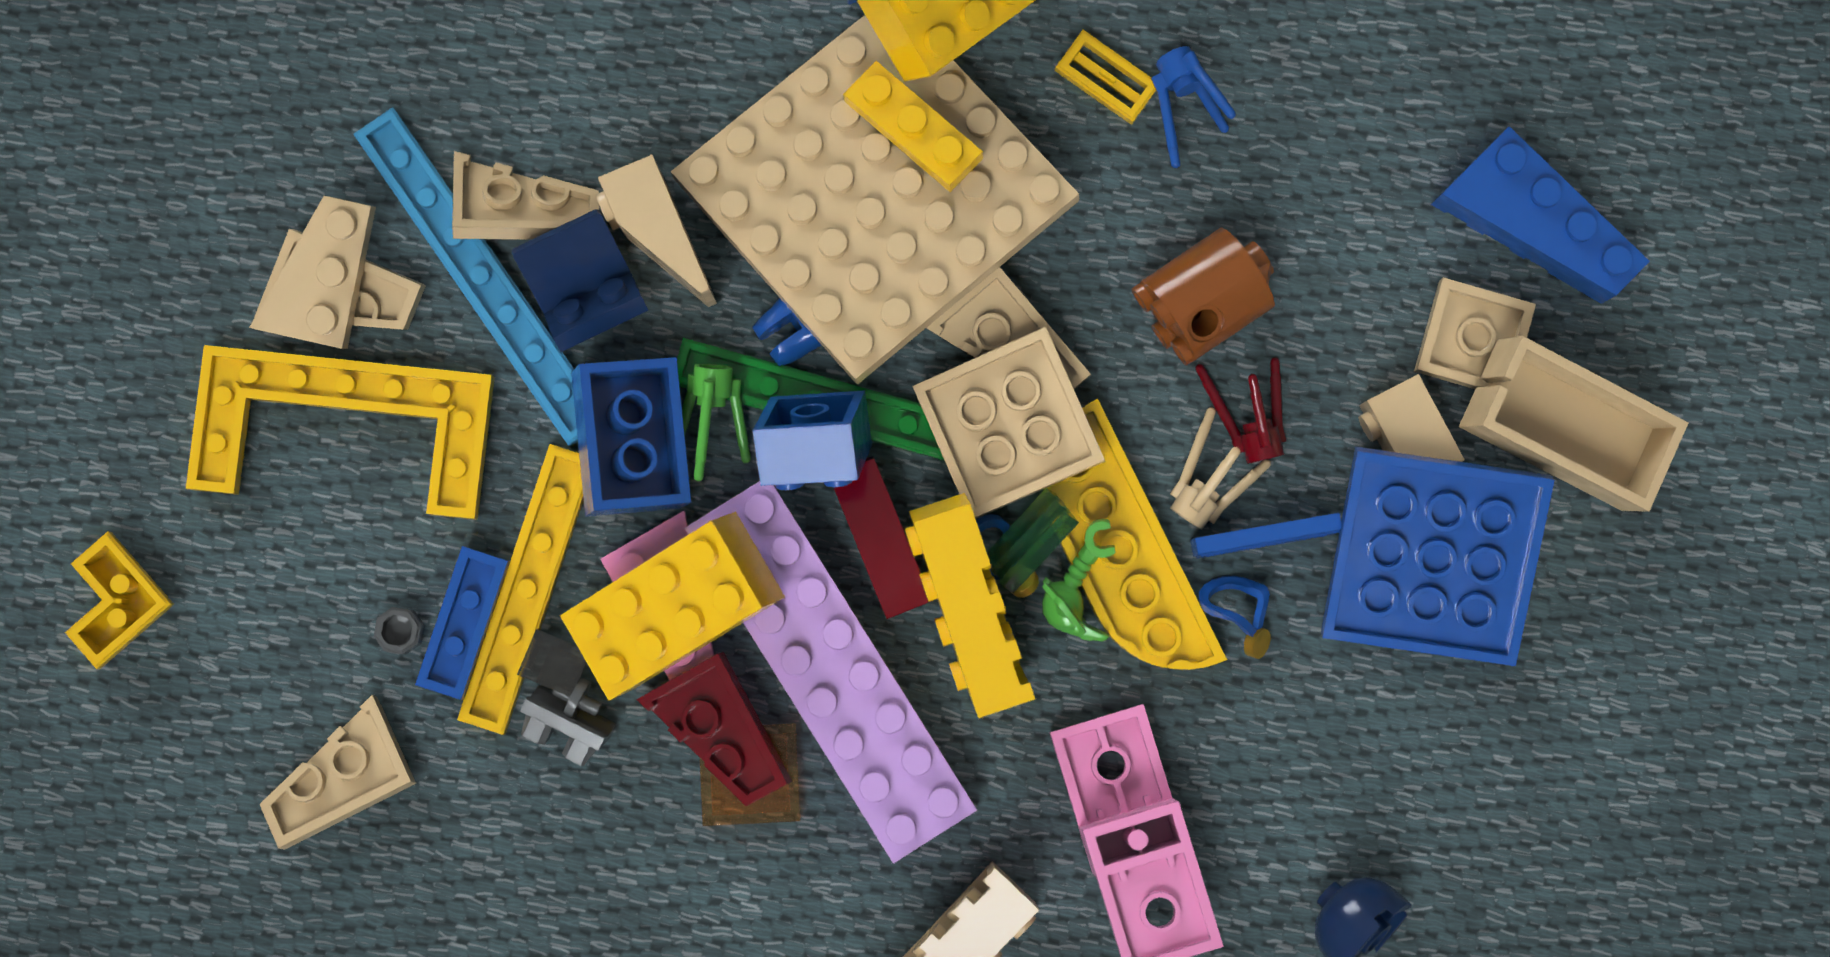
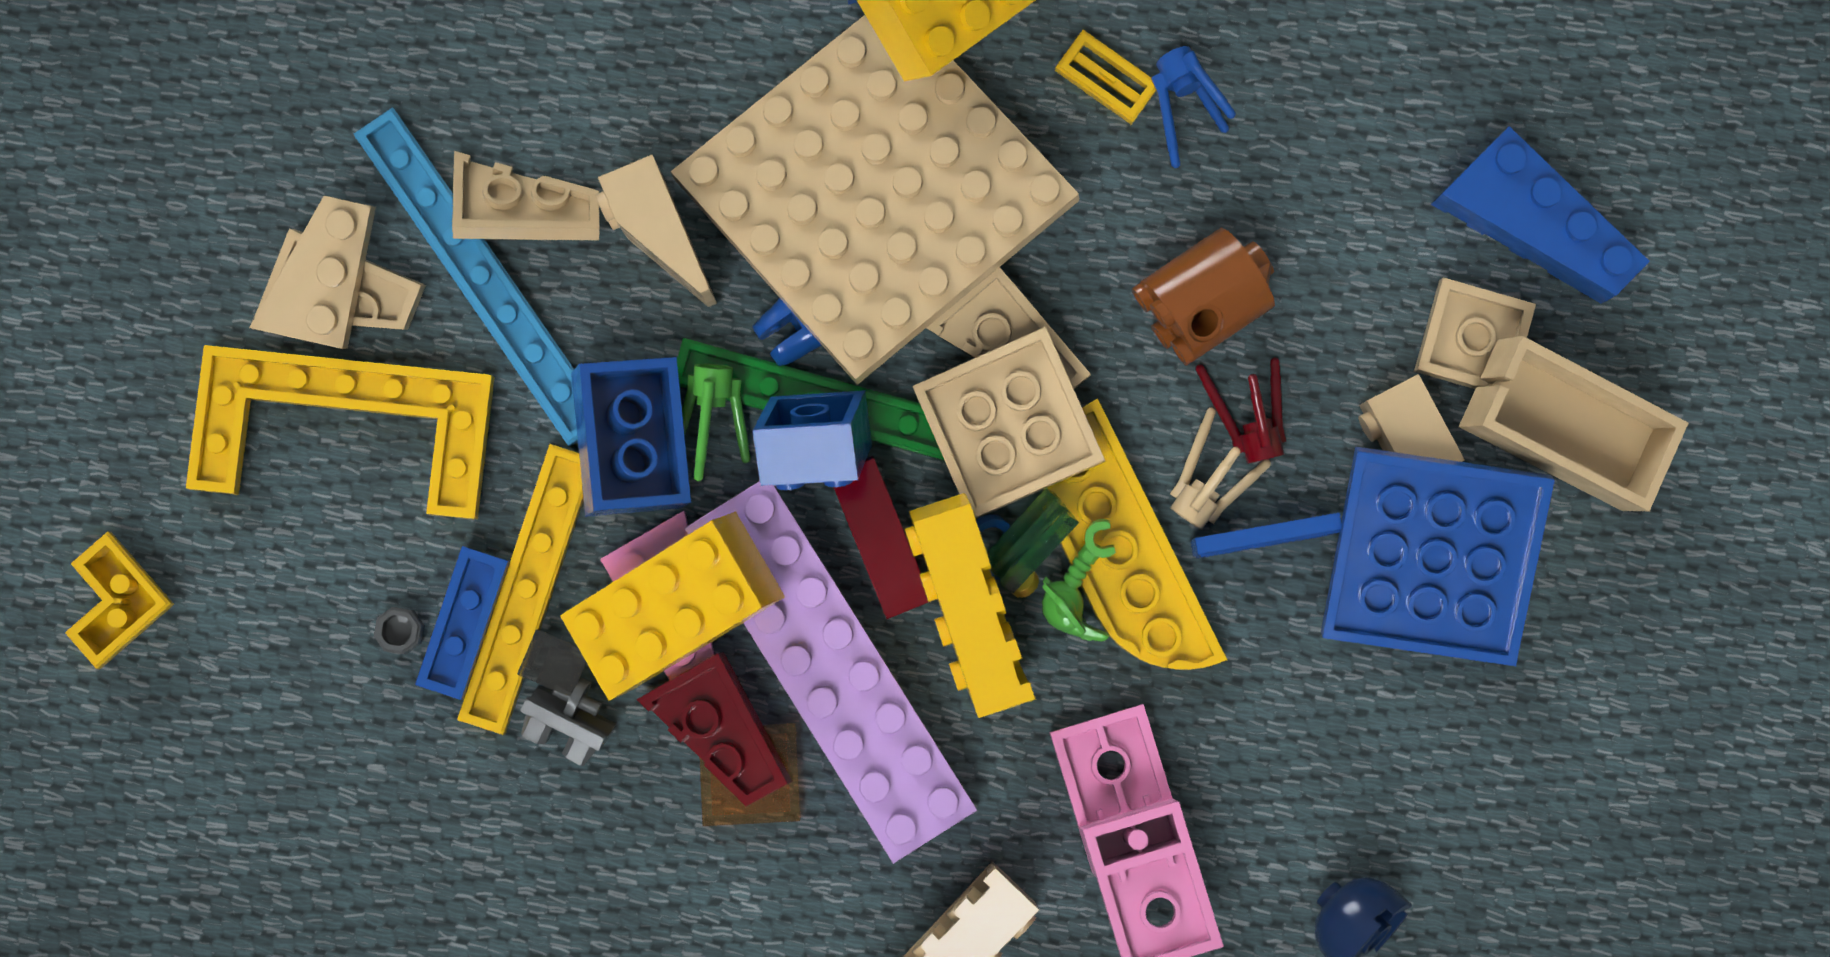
tan wing [260,695,416,850] -> none
dark blue bracket [512,209,648,352] -> none
yellow plate [843,61,983,192] -> none
blue piece [1199,576,1271,659] -> none

